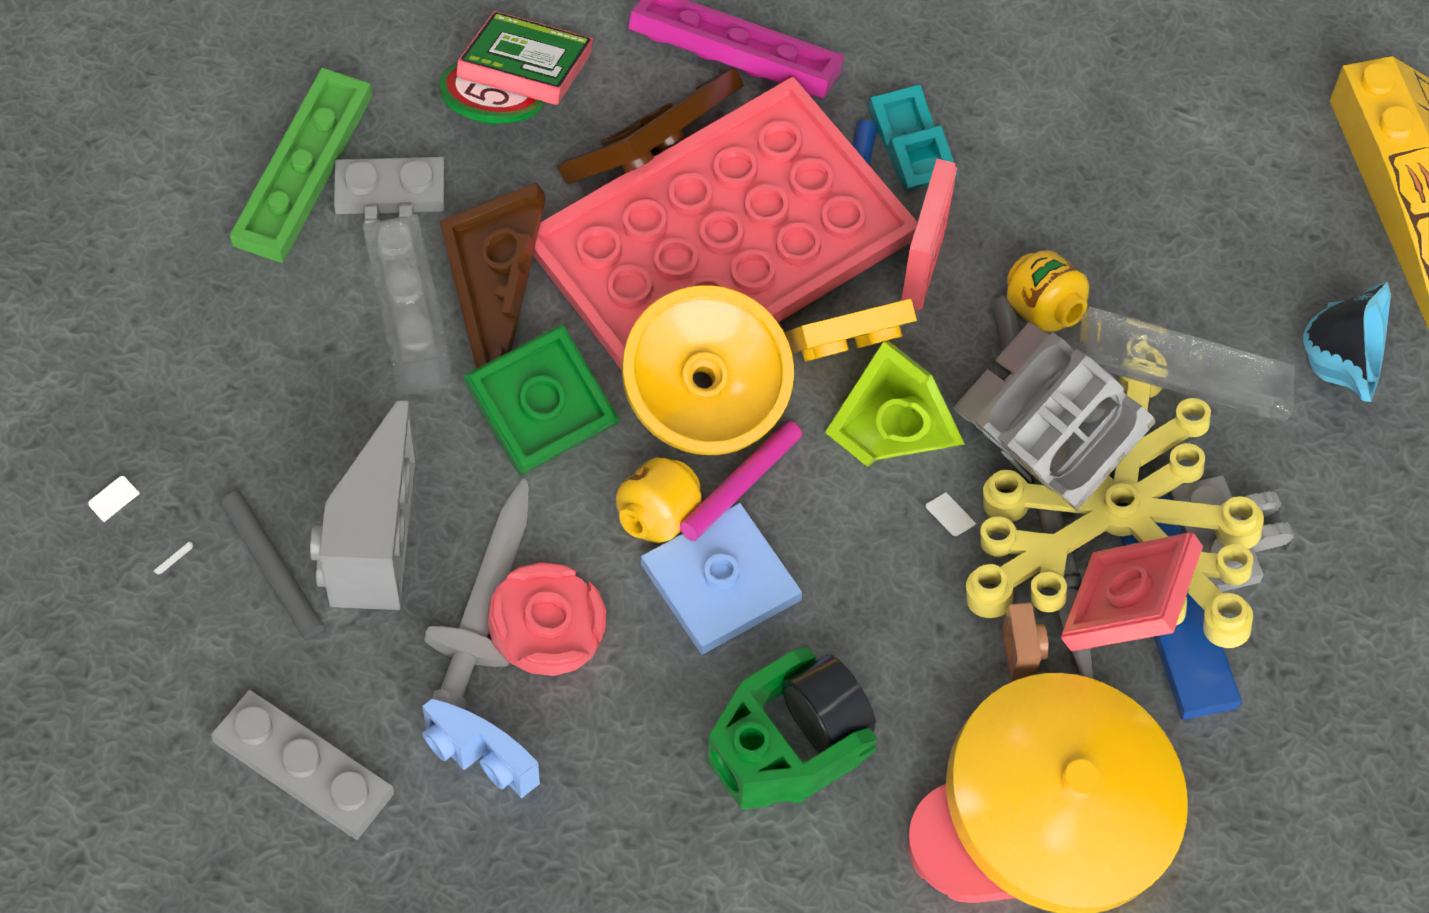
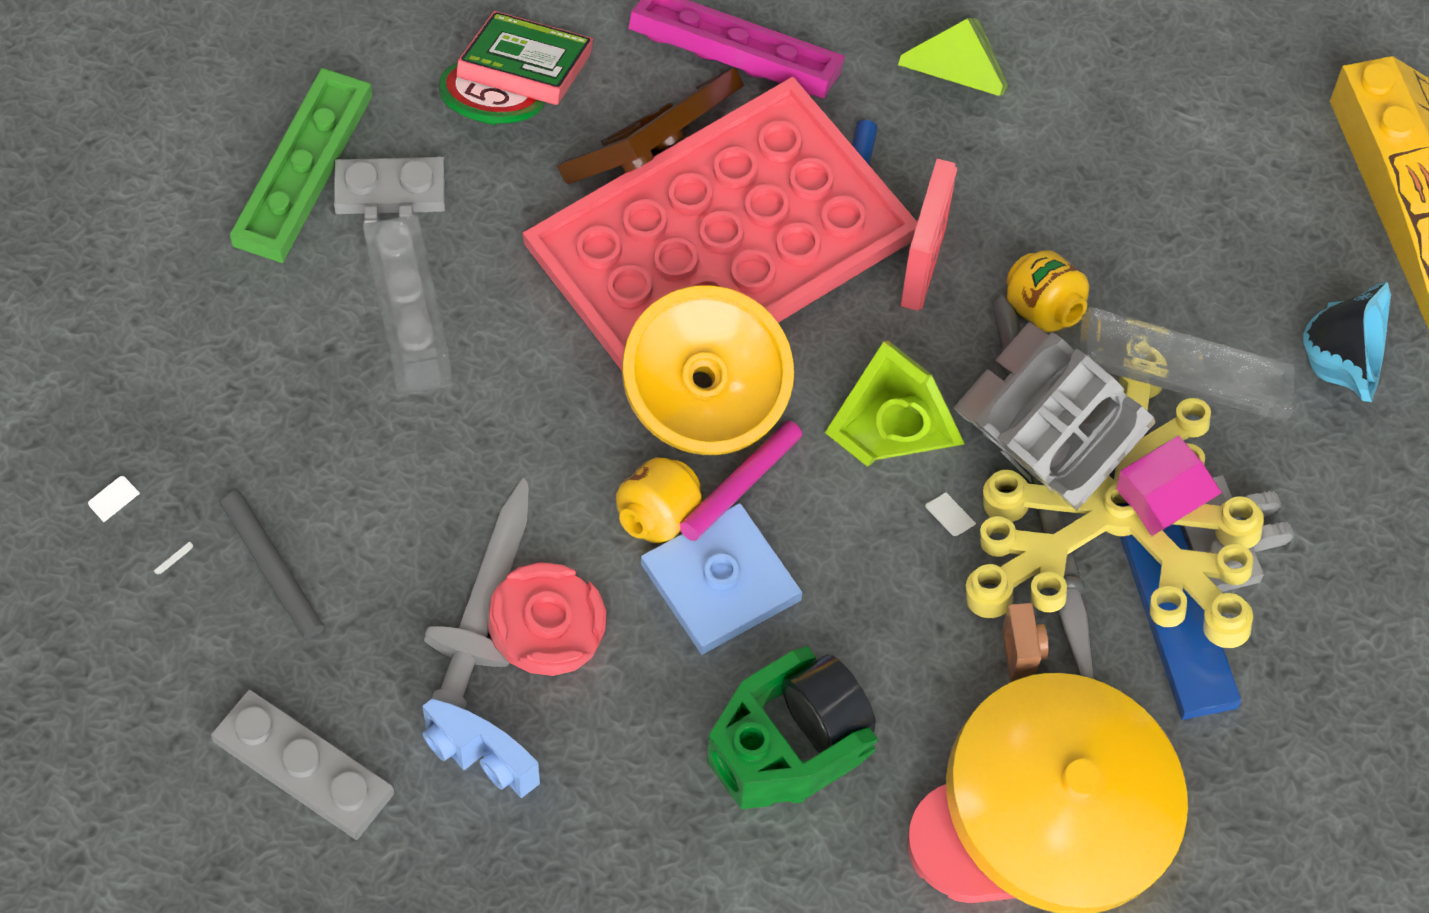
light grey slope [310,400,416,610] -> none
reddish brown wing [440,182,546,369] -> none
green plate [463,324,620,476] -> none
yellow plate [784,299,917,362] -> none
teal slope [867,85,959,191] -> none
coral tile [1061,532,1203,651] -> none
none -> lime slope [898,18,1008,96]
none -> dark pink piece [1116,435,1222,537]

